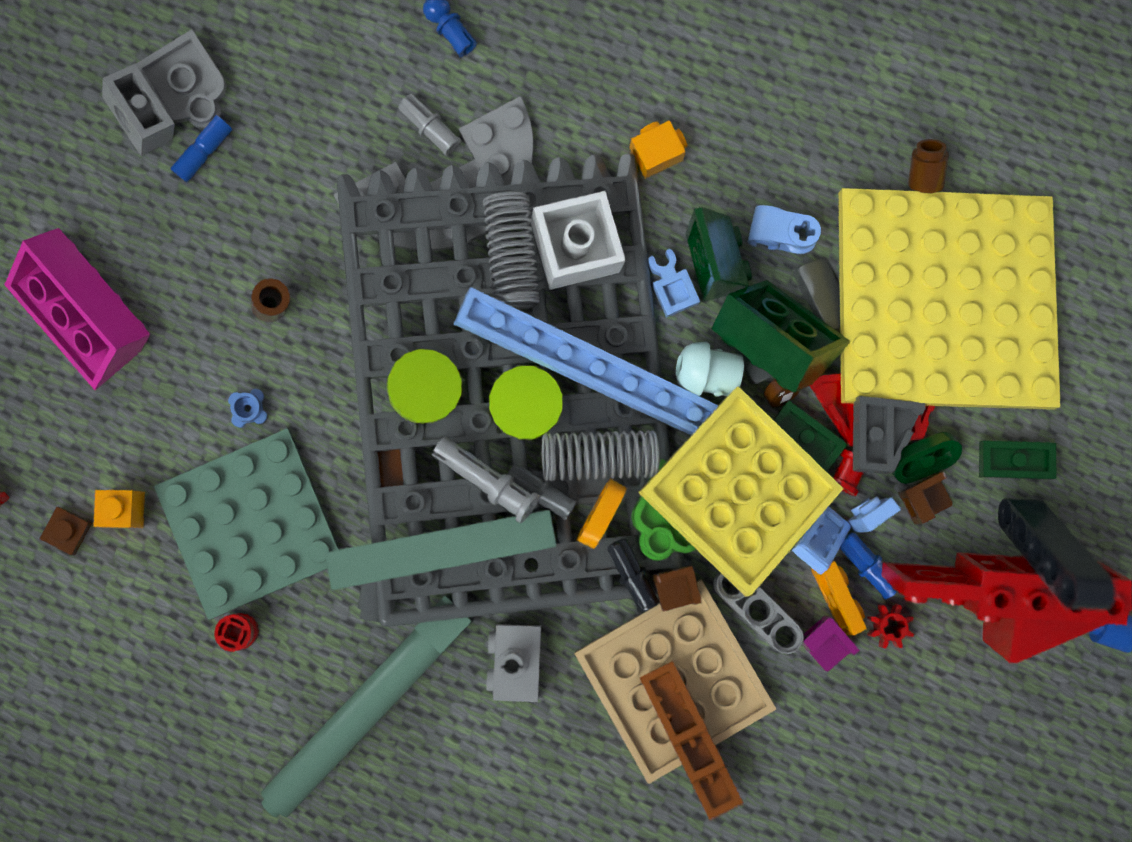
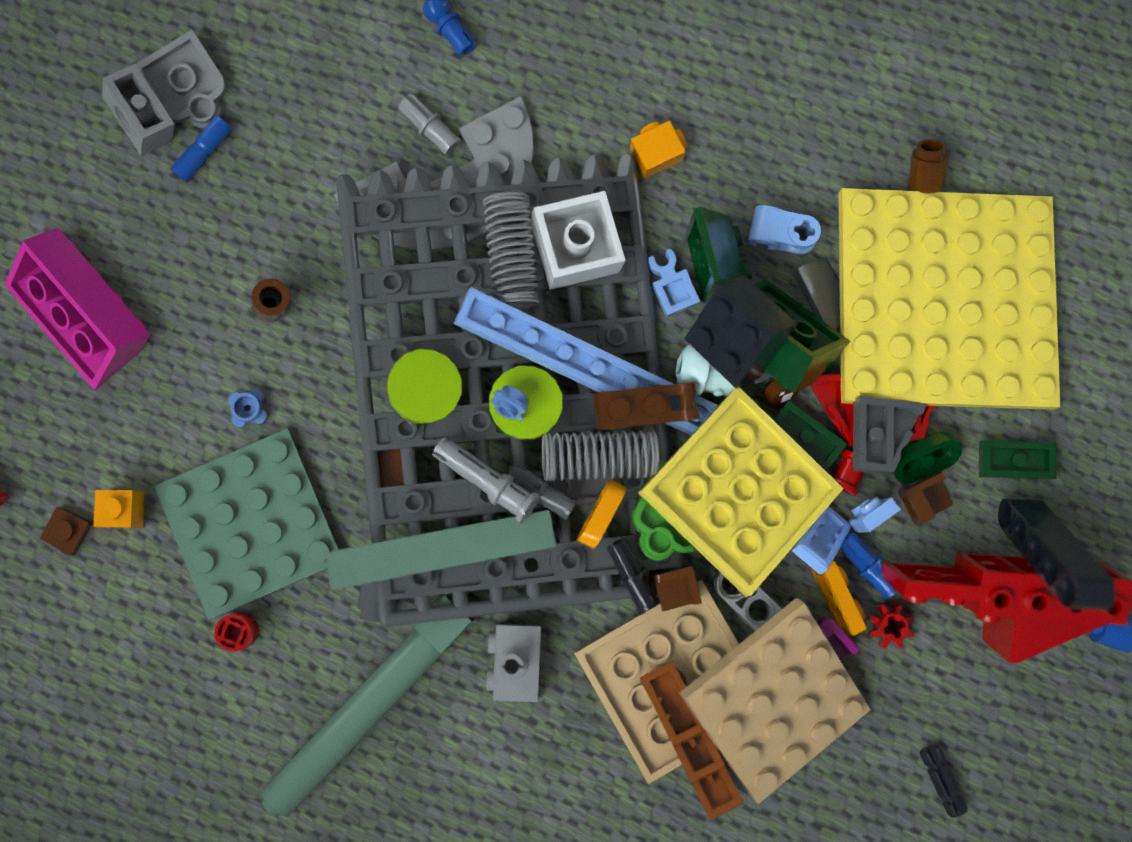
none -> medium blue plate [491,385,529,421]
none -> reddish brown plate [593,382,700,430]
none -> tan plate [679,598,871,804]
none -> black brick [684,275,798,389]
none -> black axle [920,744,968,818]

